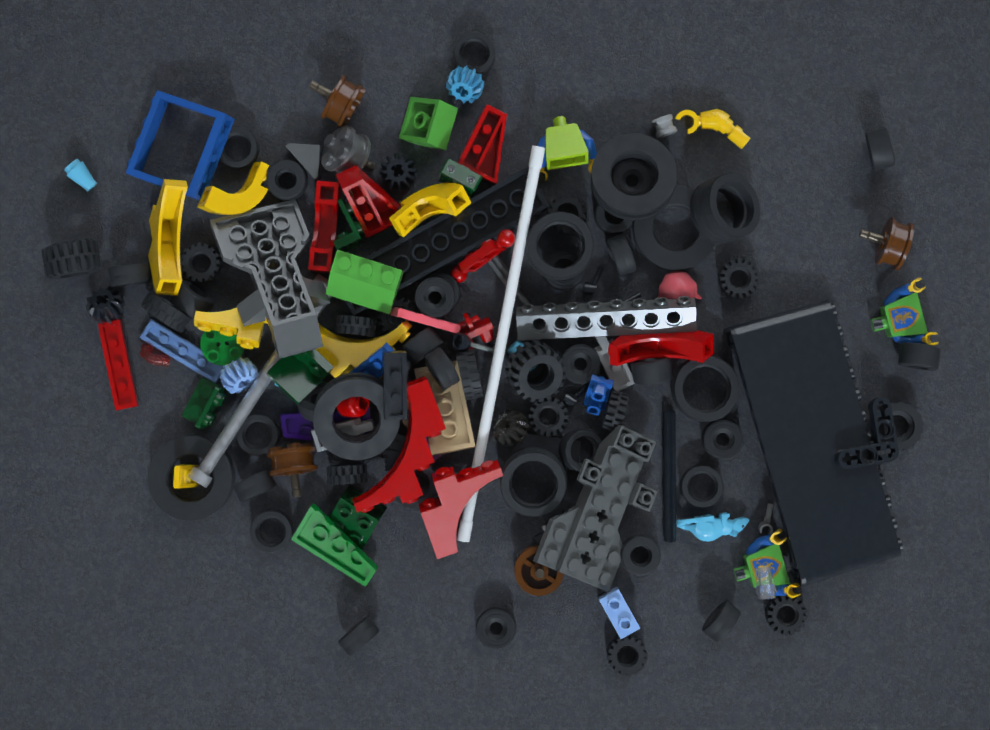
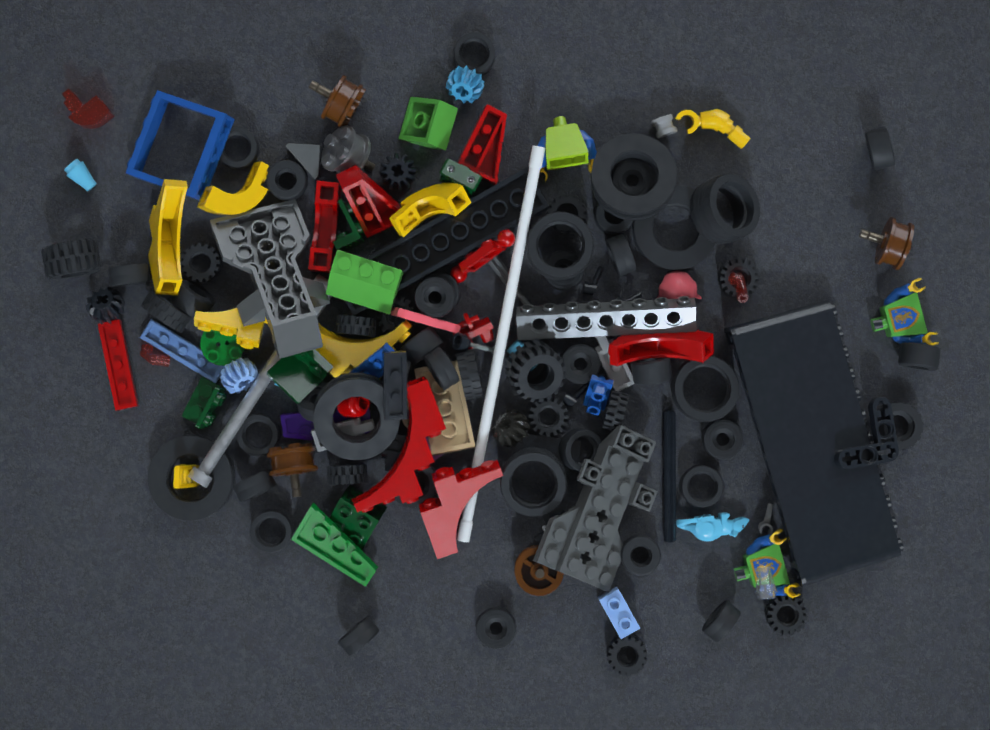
none -> clear red brick [62,89,115,129]
none -> clear red arm [728,272,749,303]

